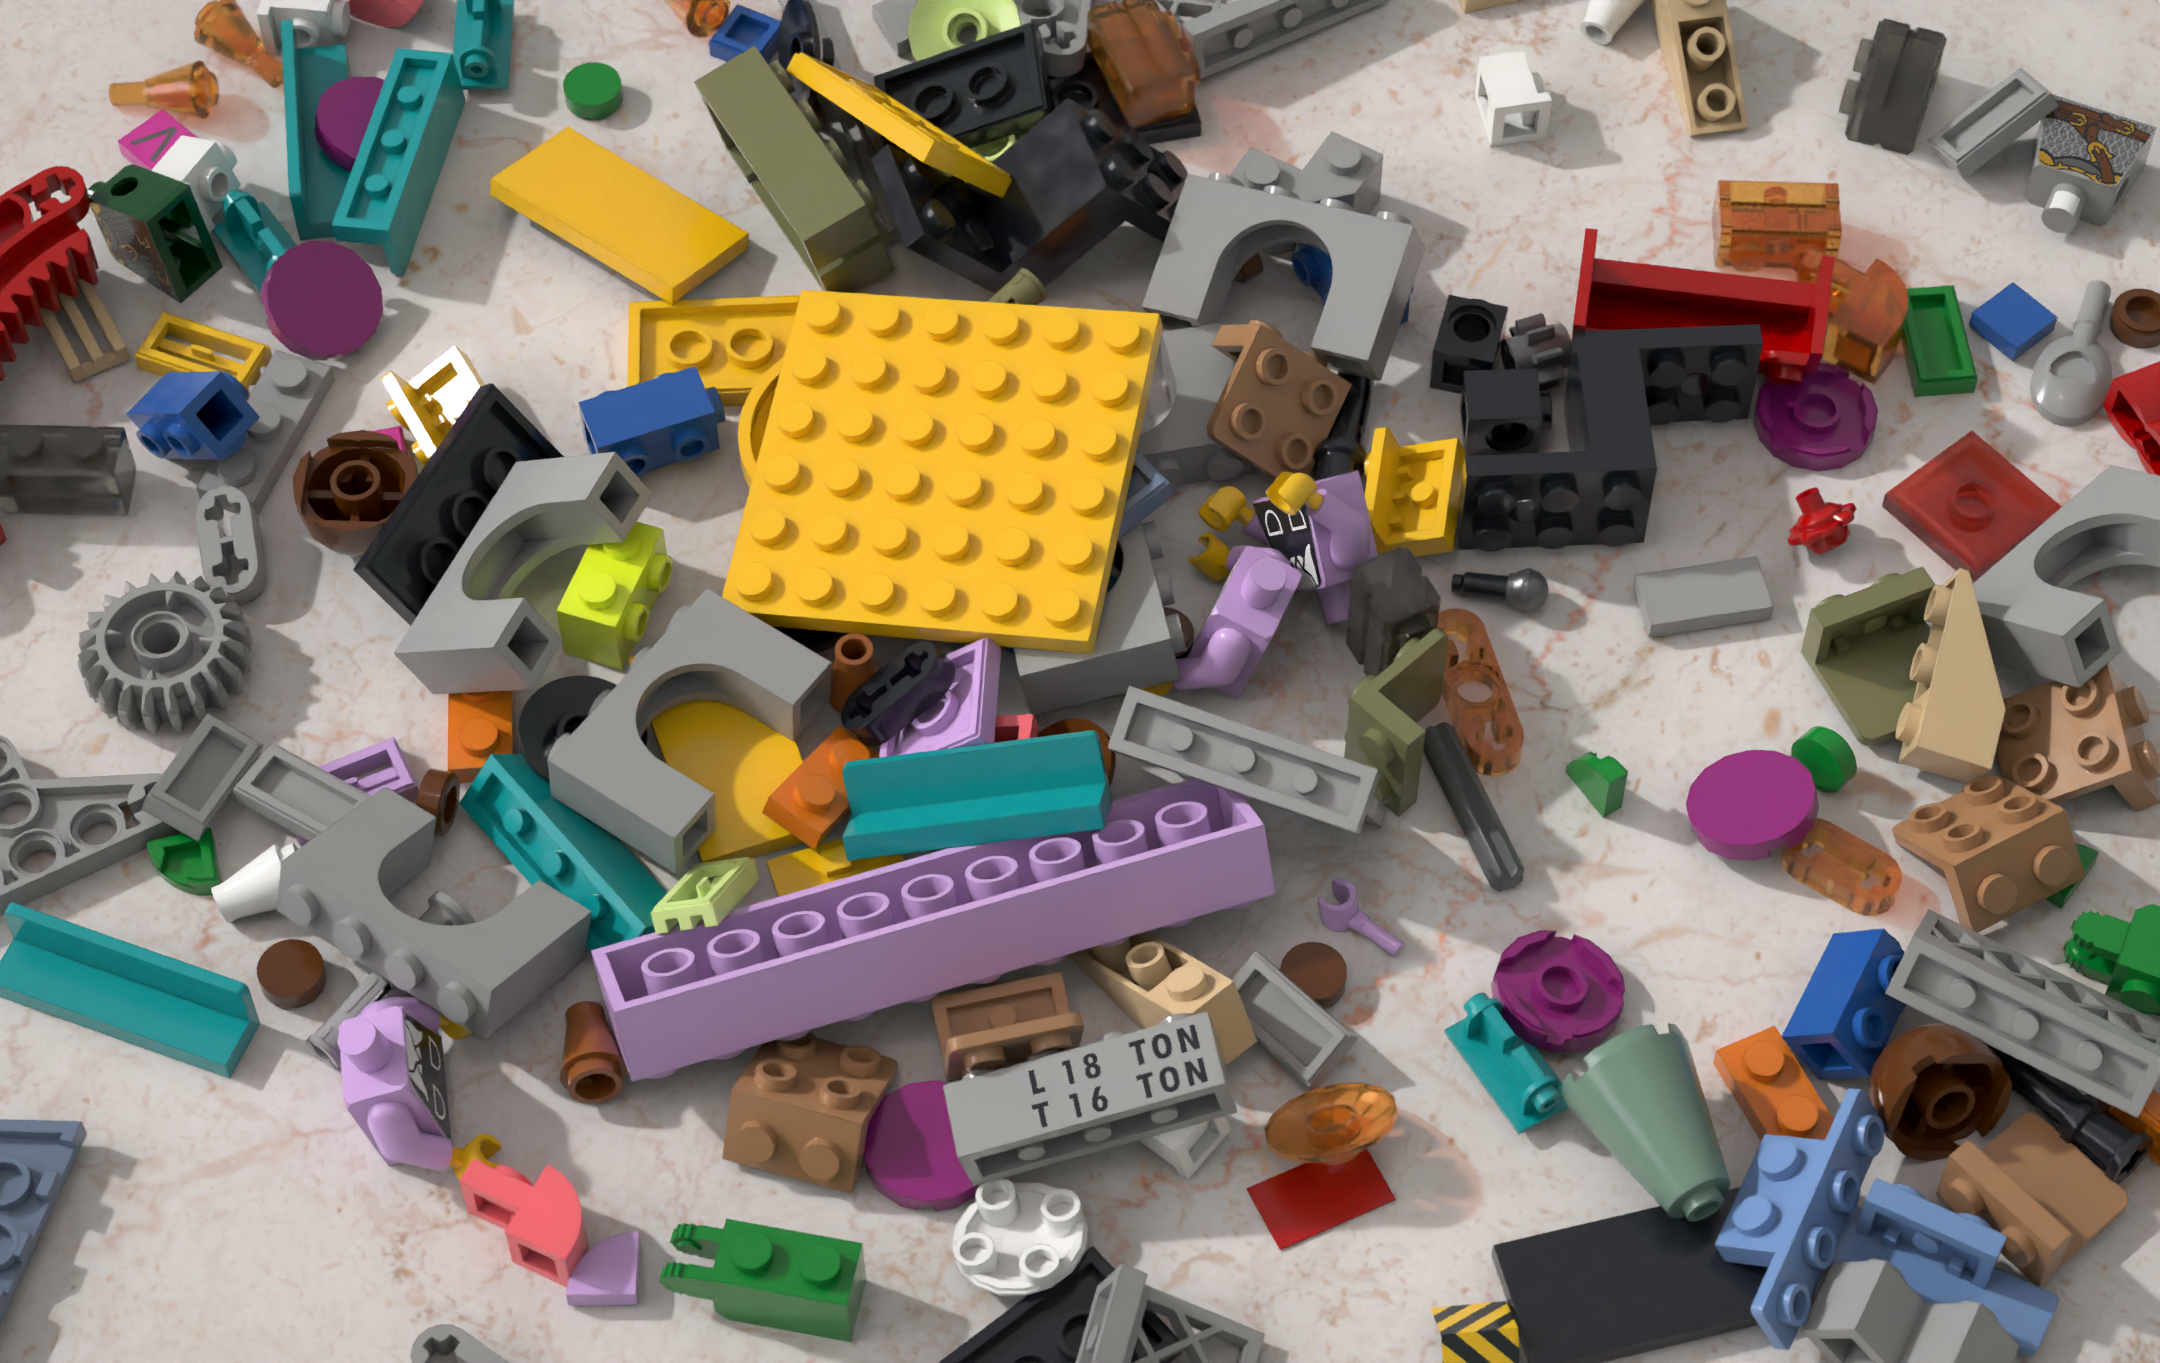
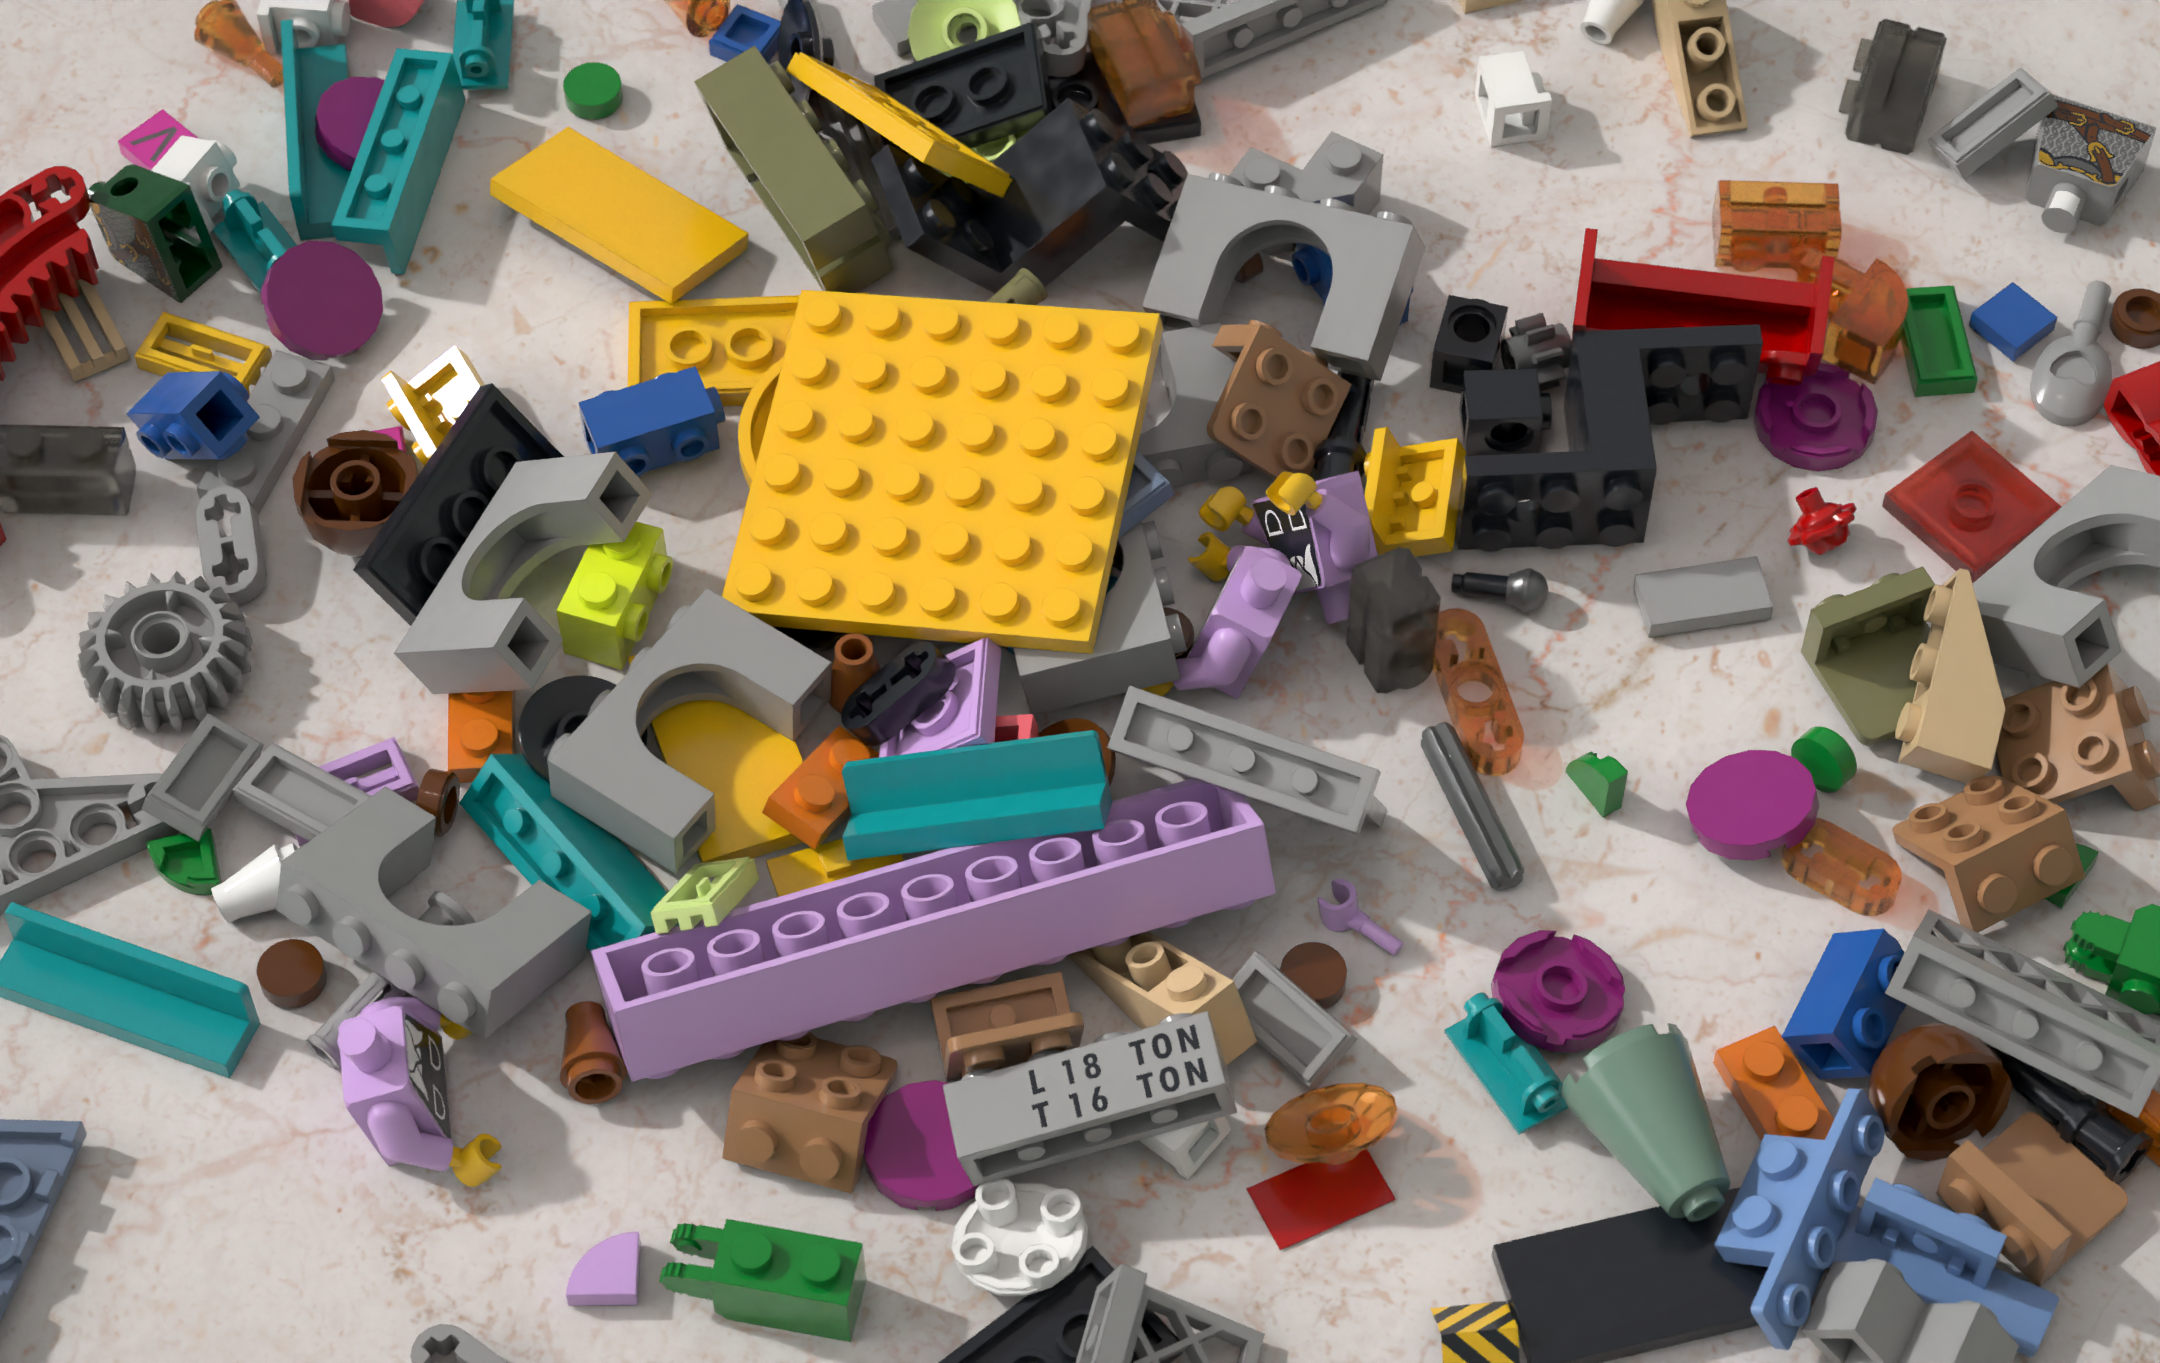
clear orange cone [109,60,219,119] -> none
coral brick [459,1159,588,1288] -> none
olive bracket [1344,628,1449,817] -> none

